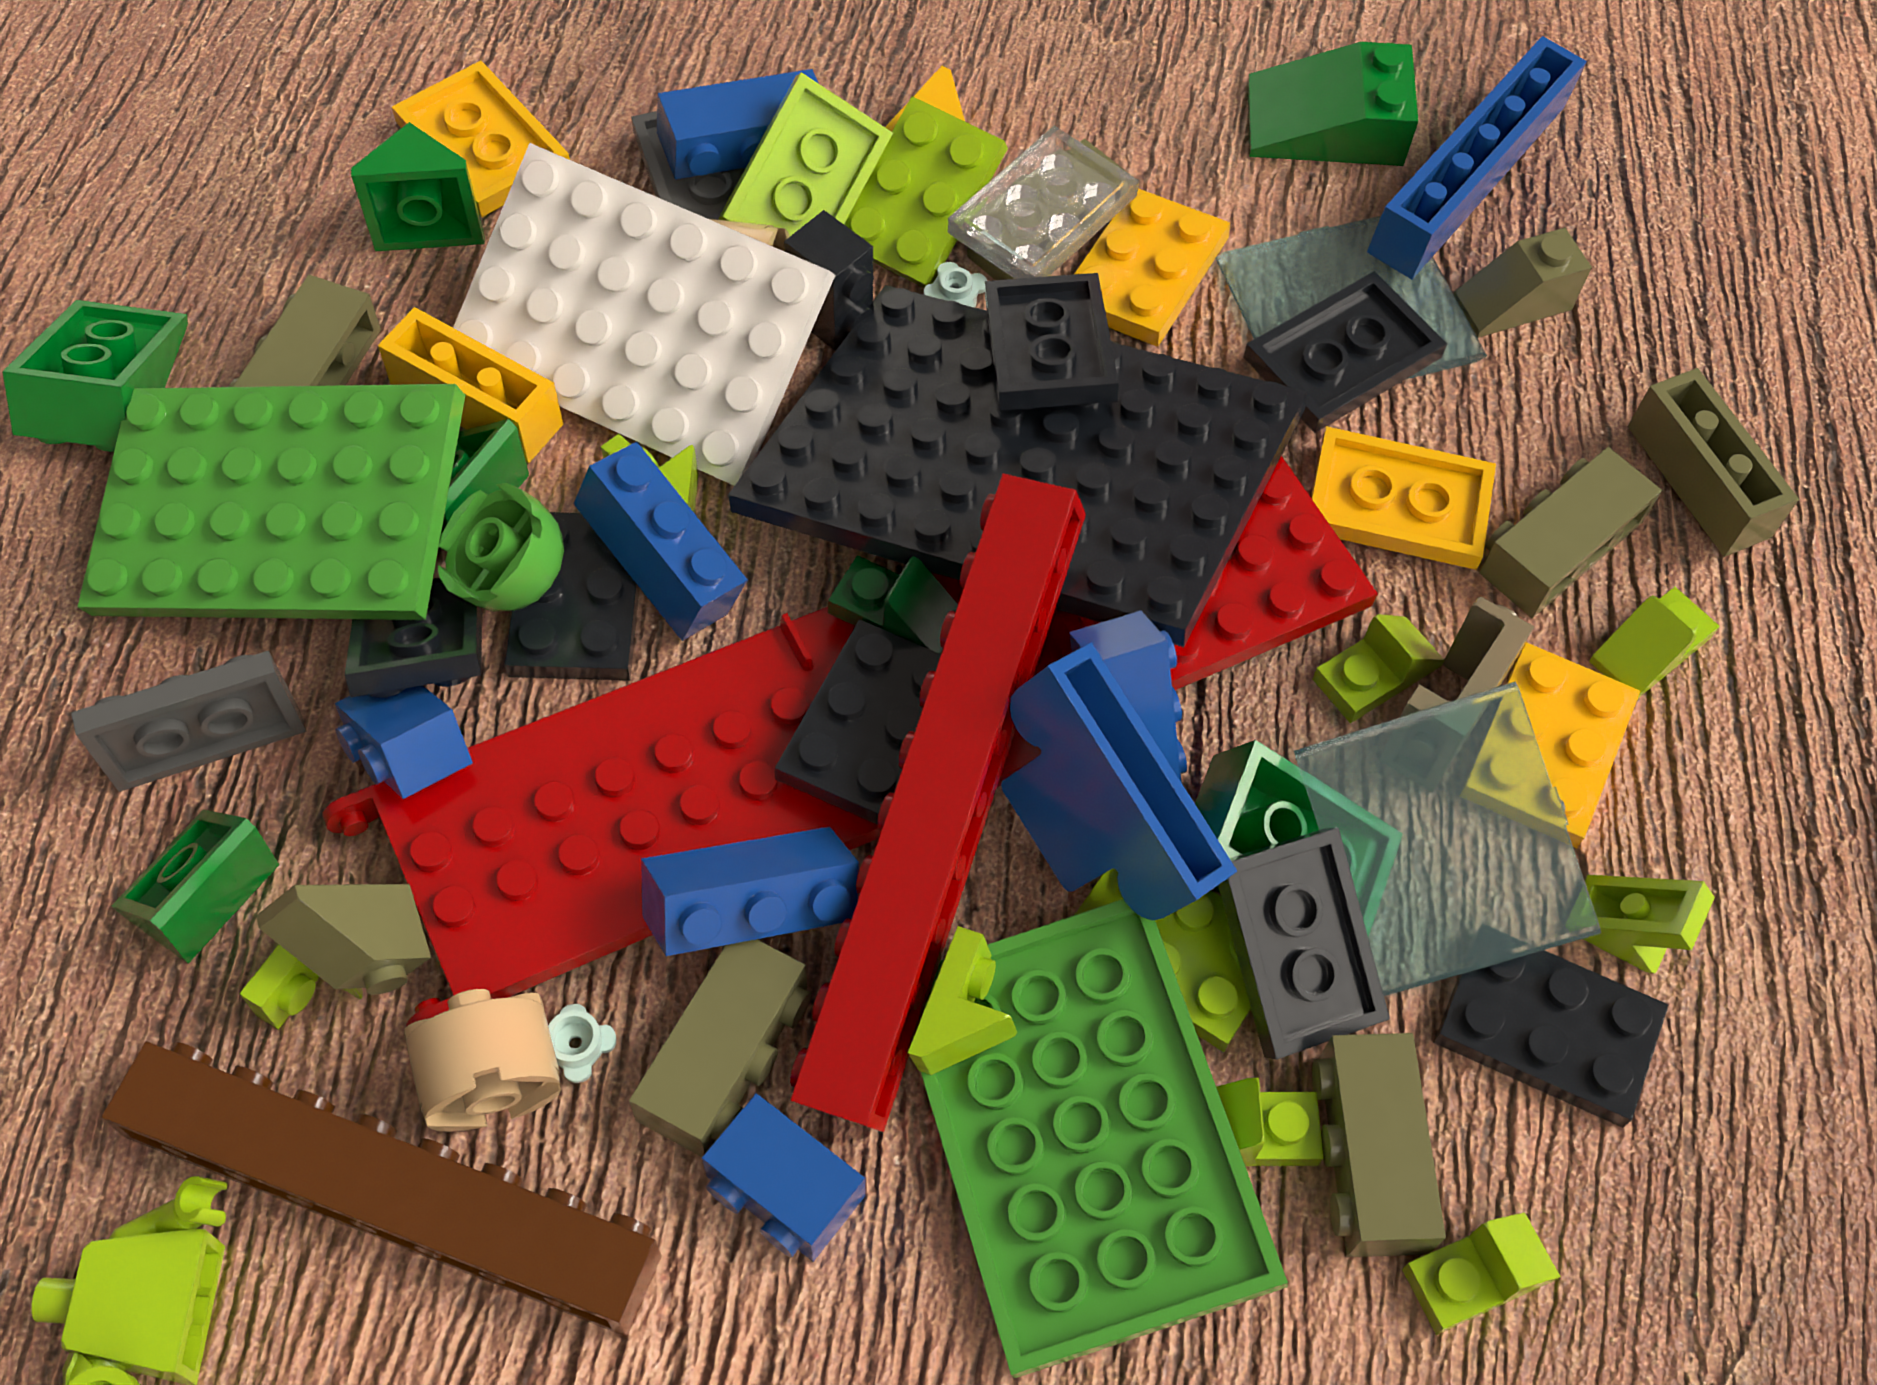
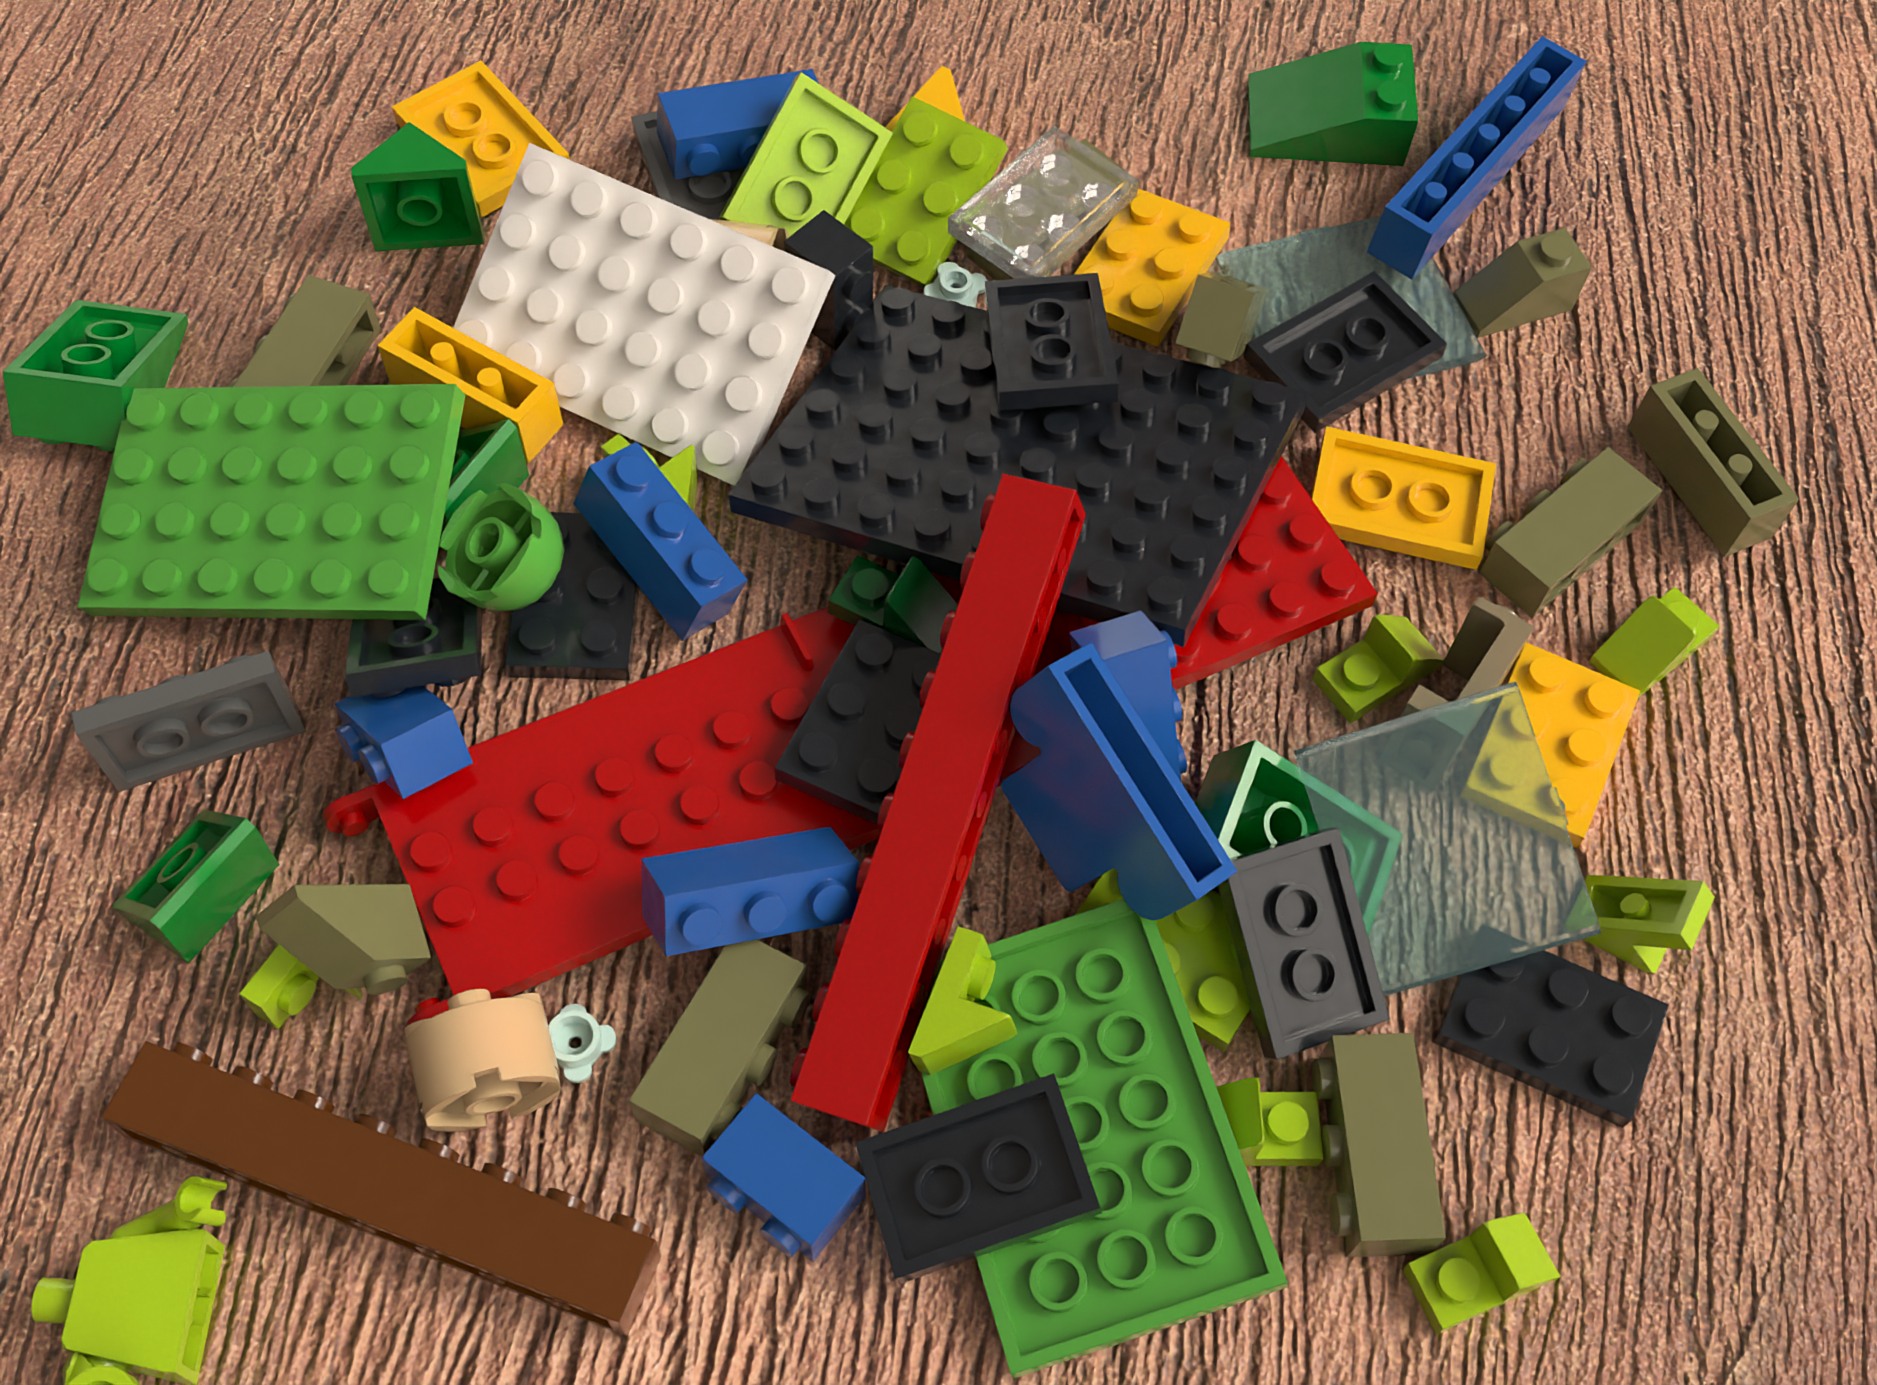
none -> black plate [855,1073,1102,1284]
none -> olive brick [1175,272,1268,368]

